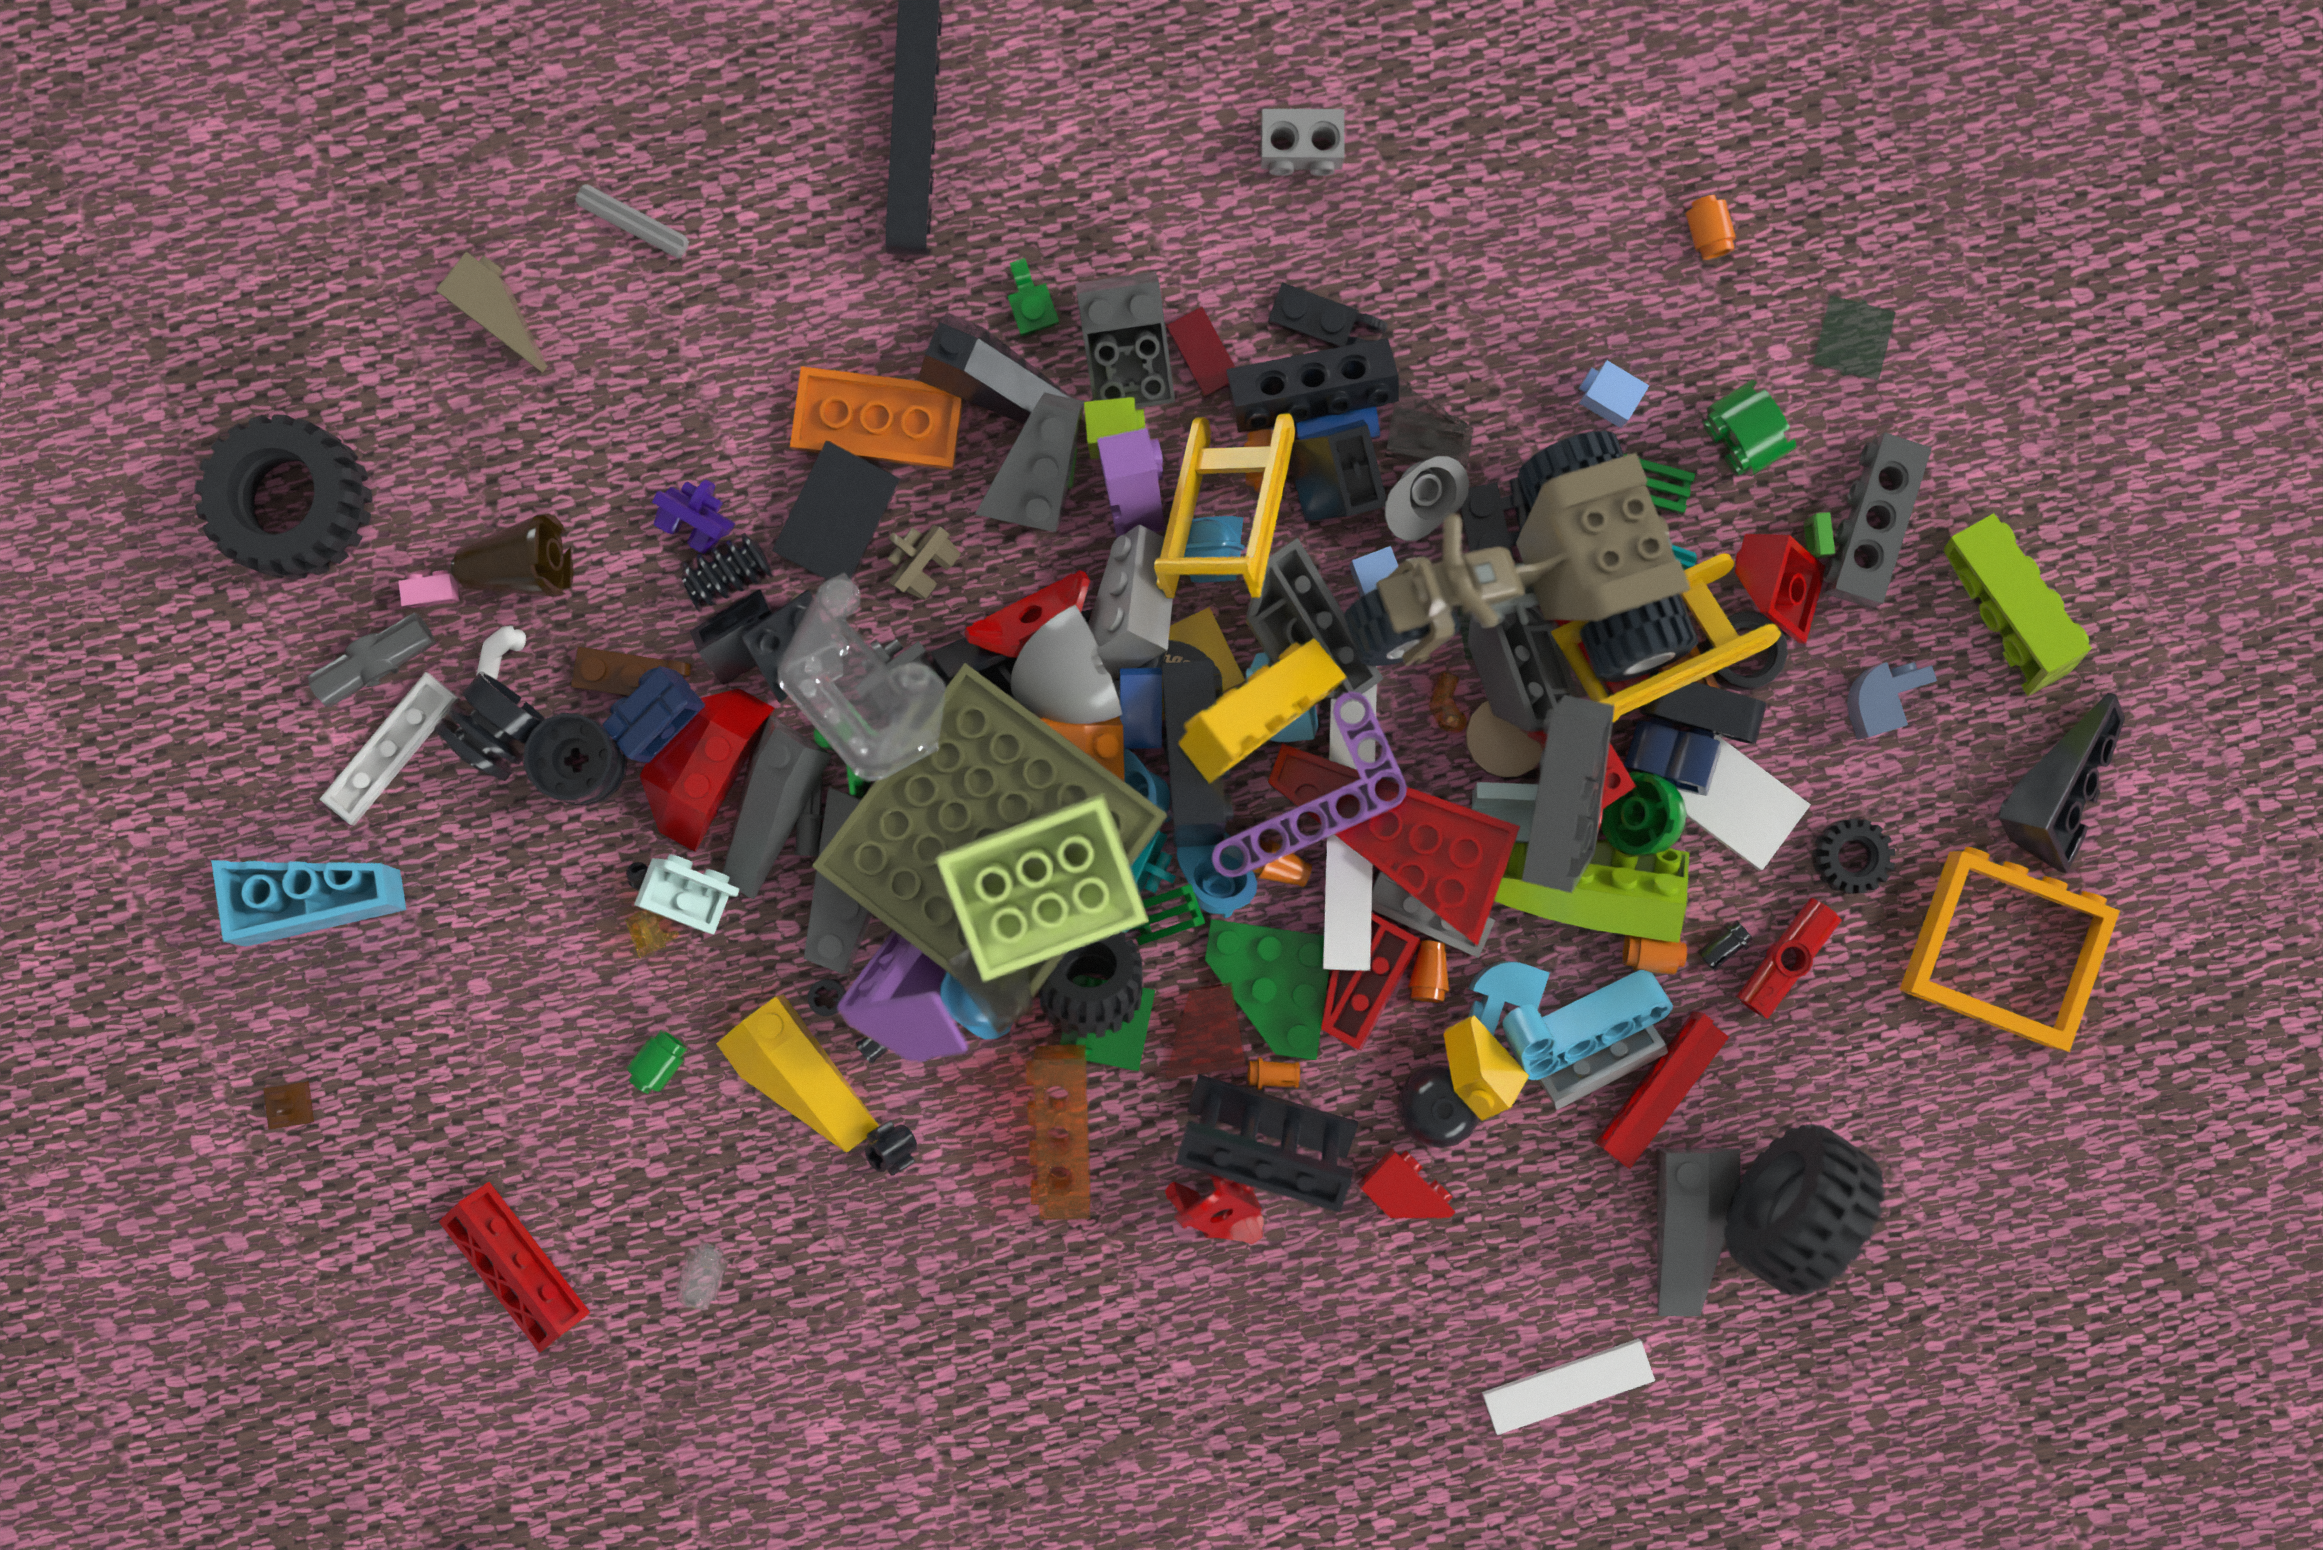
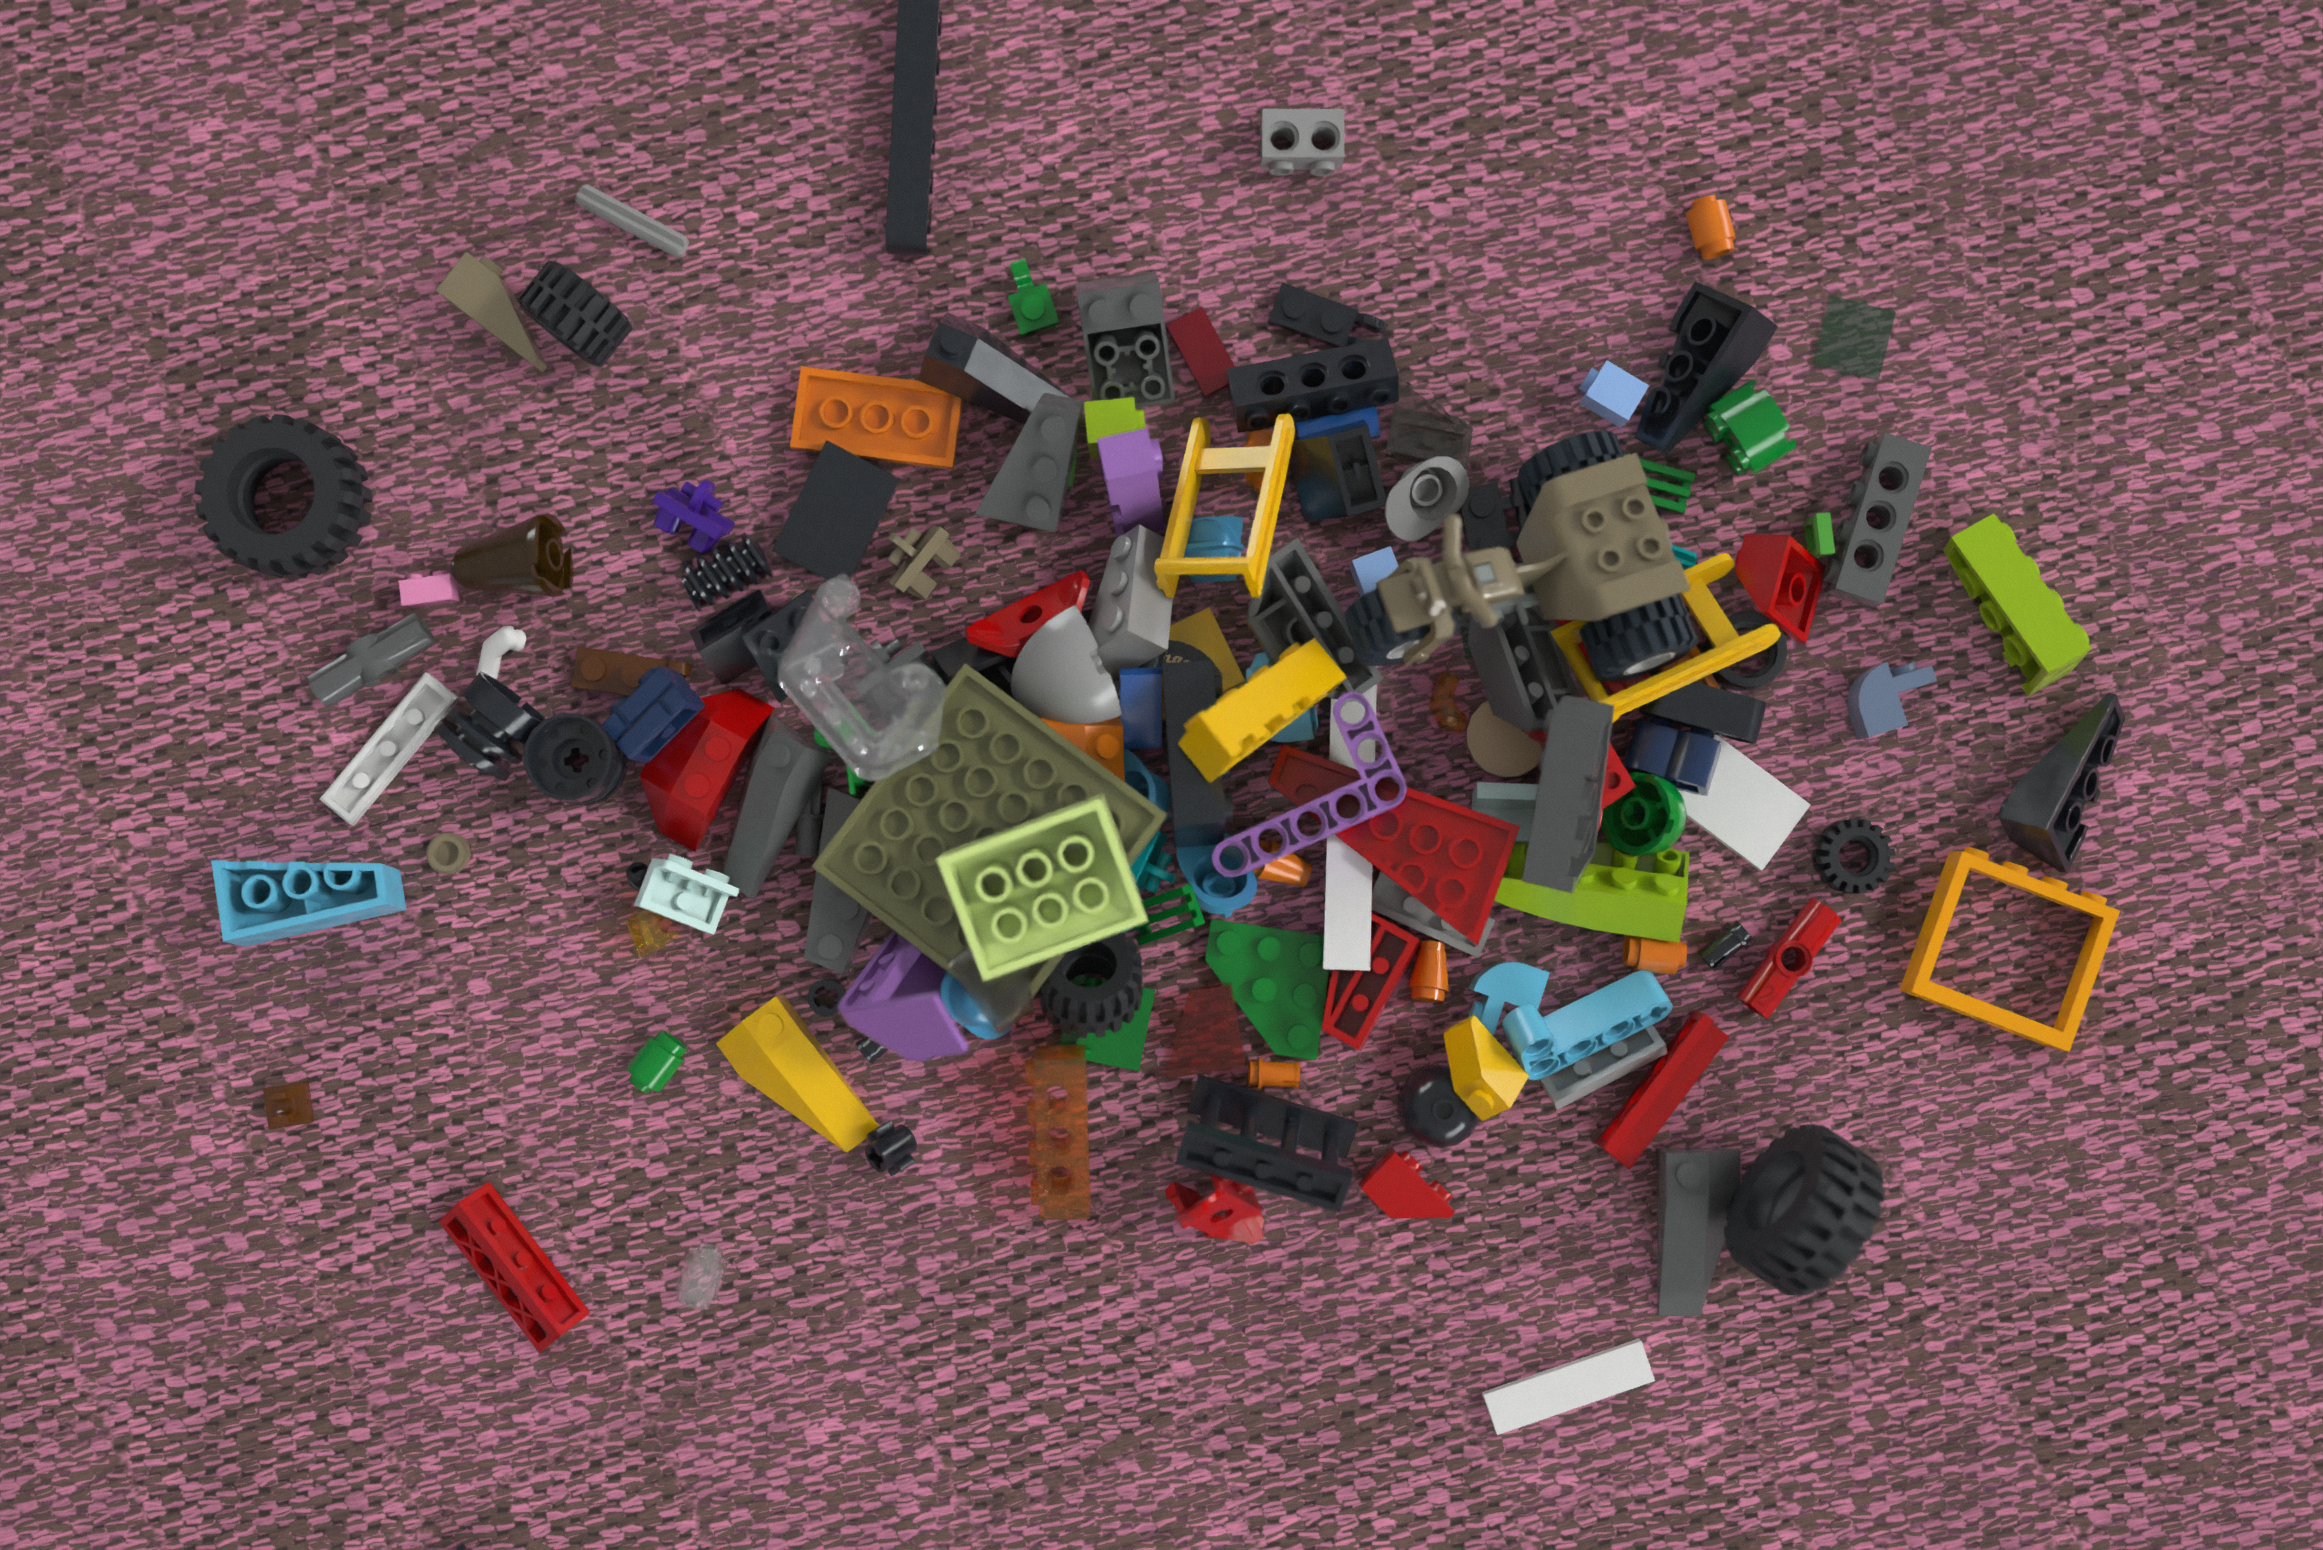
none -> dark tan tile [426,833,471,874]
none -> black tyre [517,260,633,367]
none -> black wedge [1635,281,1778,455]

